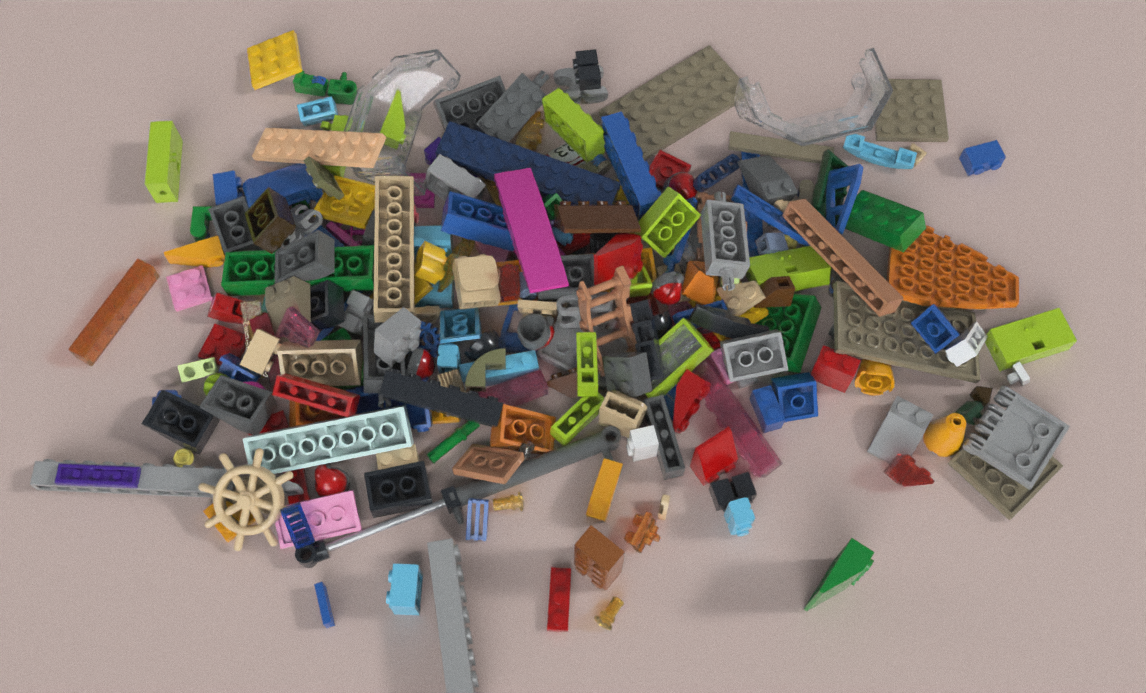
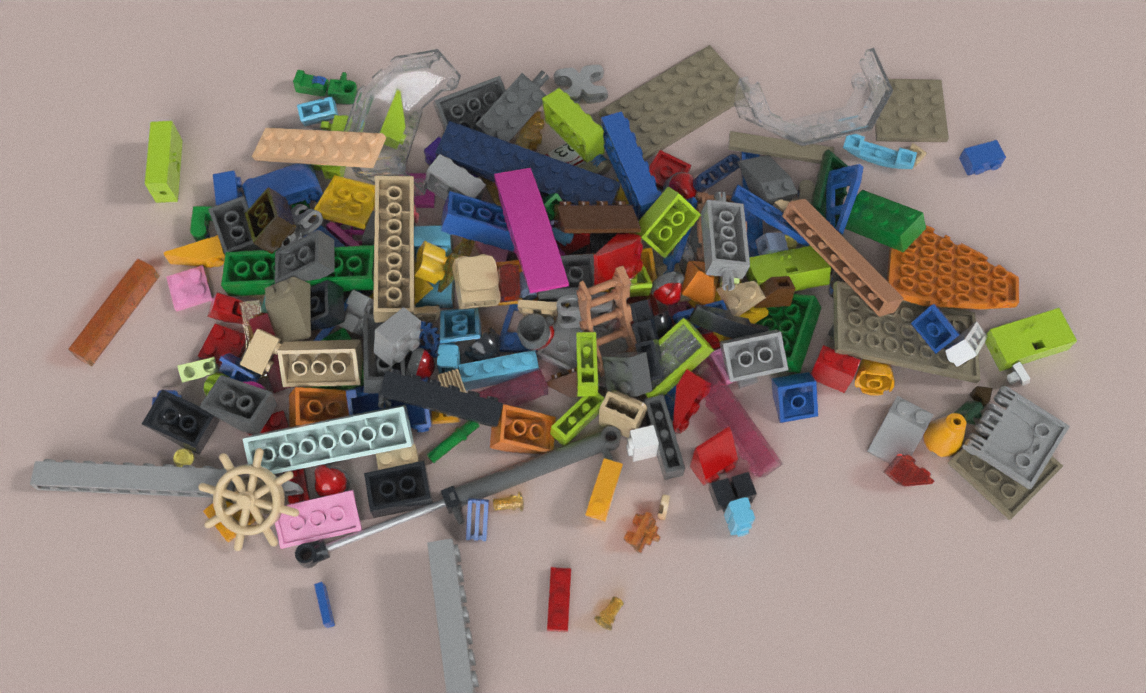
dark purple tile [54,463,141,488] -> none
yellow plate [247,30,302,90] -> none
red brick [272,373,360,417] -> none
clear pink wing [275,306,320,348] -> none
clear blue slope [280,502,315,549] -> none
olive plate [304,156,344,200] -> none
medium azure brick [386,564,423,615] -> none
nougat plate [452,443,525,484] -> none
olive brick [465,348,506,392] -> none
clear smoke arm [517,441,535,461] -> none
black piece [572,49,601,91] -> none
dark orange brick [574,525,625,590] -> none
blue brick [749,385,785,434] -> none
green slope [804,538,874,611] -> none

